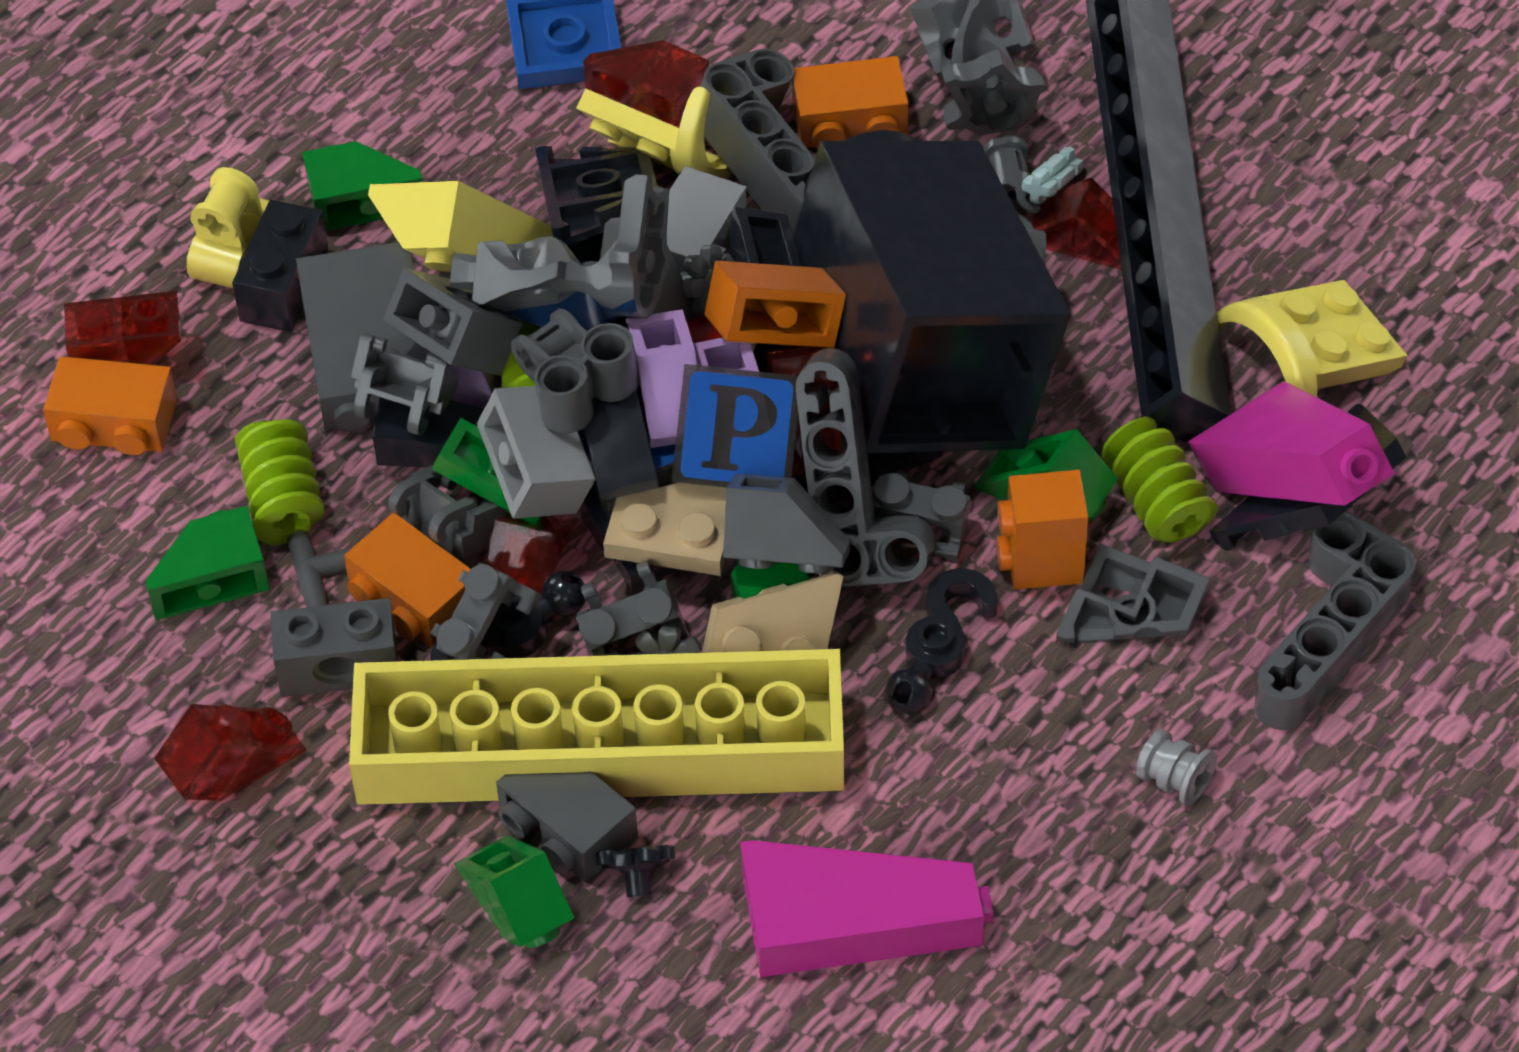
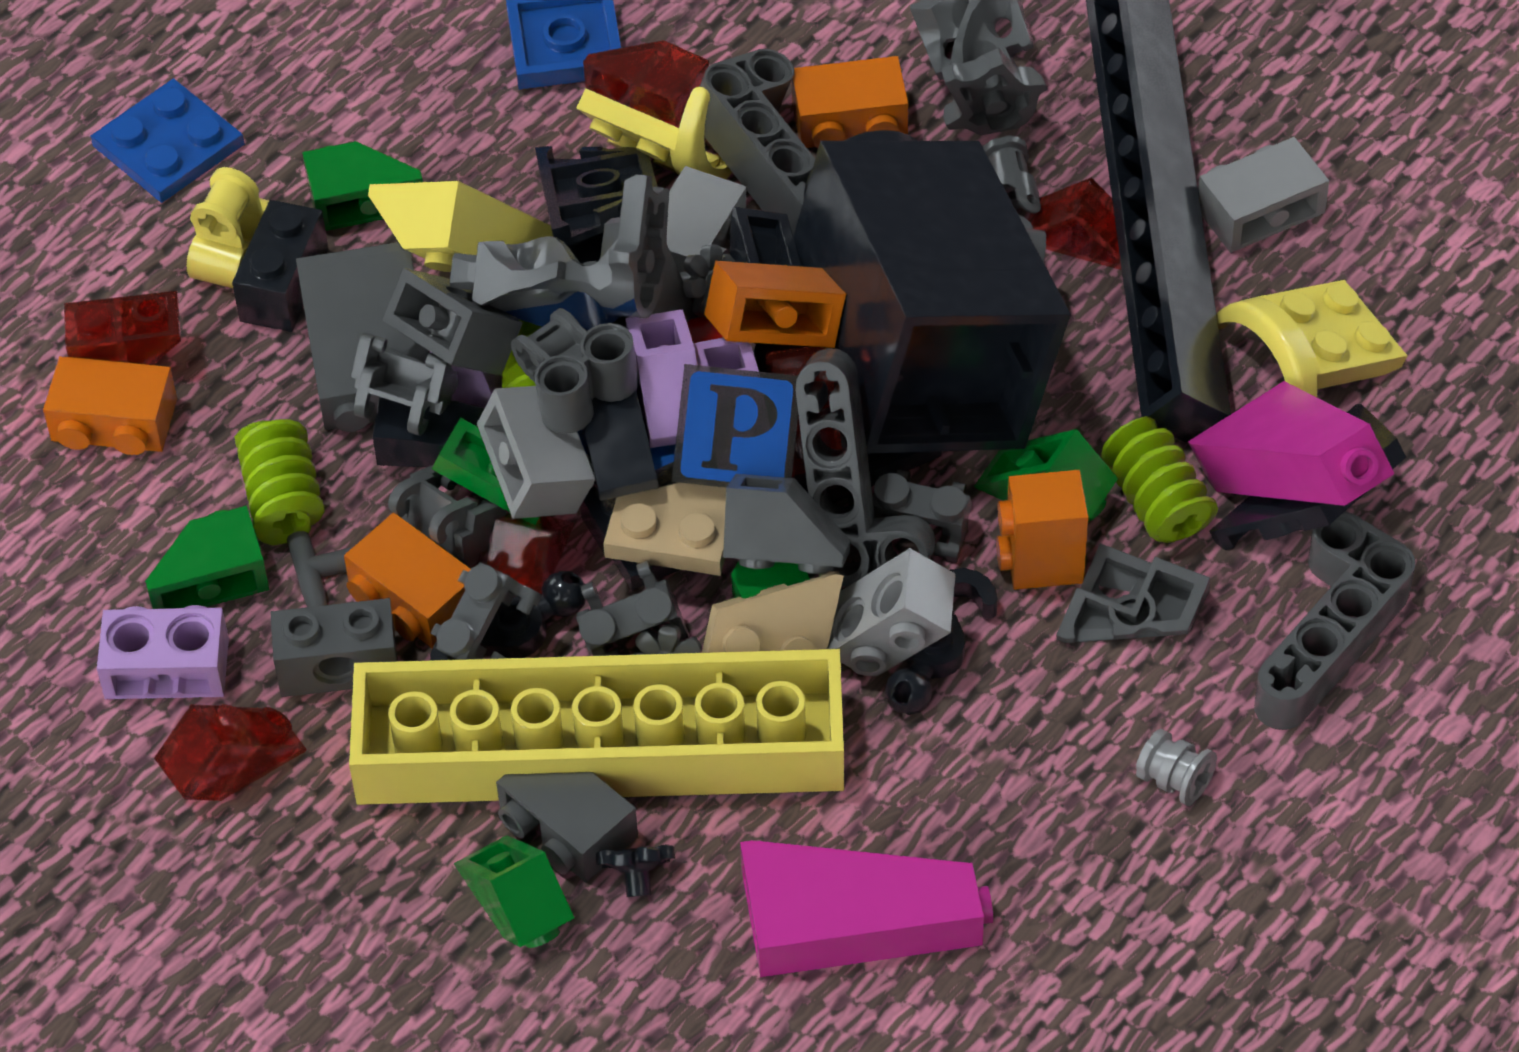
light aqua axle [1022,147,1084,204] -> none
none -> blue plate [90,78,245,203]
none -> lavender brick [97,605,229,699]
none -> light grey brick [828,548,955,676]
none -> light grey brick [1198,137,1329,253]

